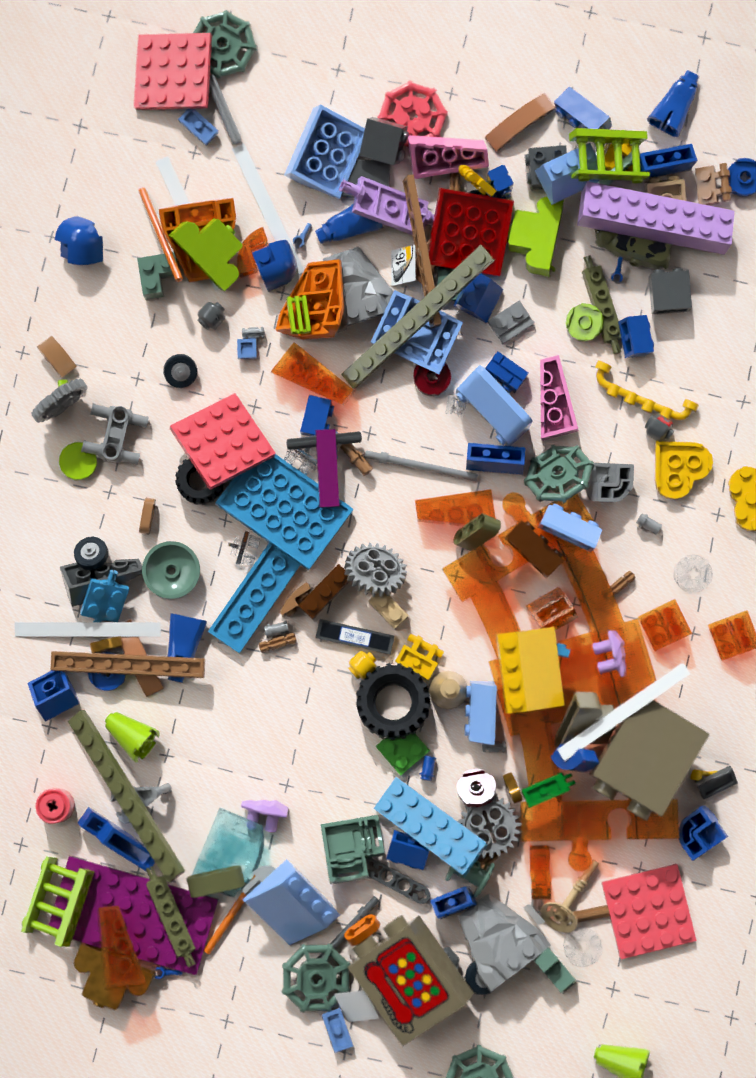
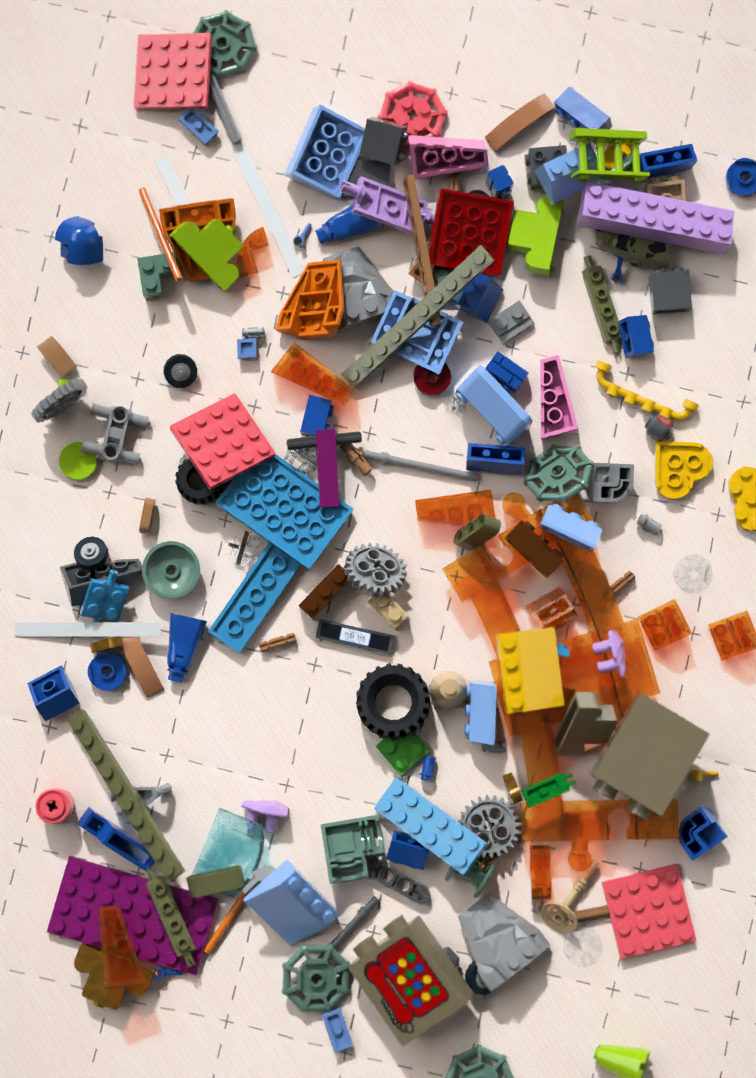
lime fence [21,856,95,947] -> none
medium nougat tile [50,651,206,678] -> none
lime cone [105,712,160,763] -> none
dark grey head [197,302,225,330] -> none
blue brick [252,240,297,292] -> none
light grey pin [264,621,289,639] -> none
medium nougat slope [280,582,311,617] -> none
lime tile [286,296,311,334] -> none
white sticker [334,990,379,1022] -> none
orange beam [344,914,380,946] -> none
yellow head [348,651,377,679] -> none
sticker [391,245,416,286] -> none
yellow plate [395,633,444,680] -> none
blue brick [430,886,477,919] -> none
plate [457,769,496,807] -> none
yellow plate [459,165,496,197] -> none
white sticker [523,904,545,925] -> none
sand green brick [534,947,577,994] -> none
blue brick [551,744,599,772] -> none
white sticker [558,663,690,761] -> none
lime tile [566,303,604,341] -> none
blue piece [647,70,700,137] -> none
medium nougat plate [695,163,732,205] -> none
dark grey tile [696,766,738,800] -> none

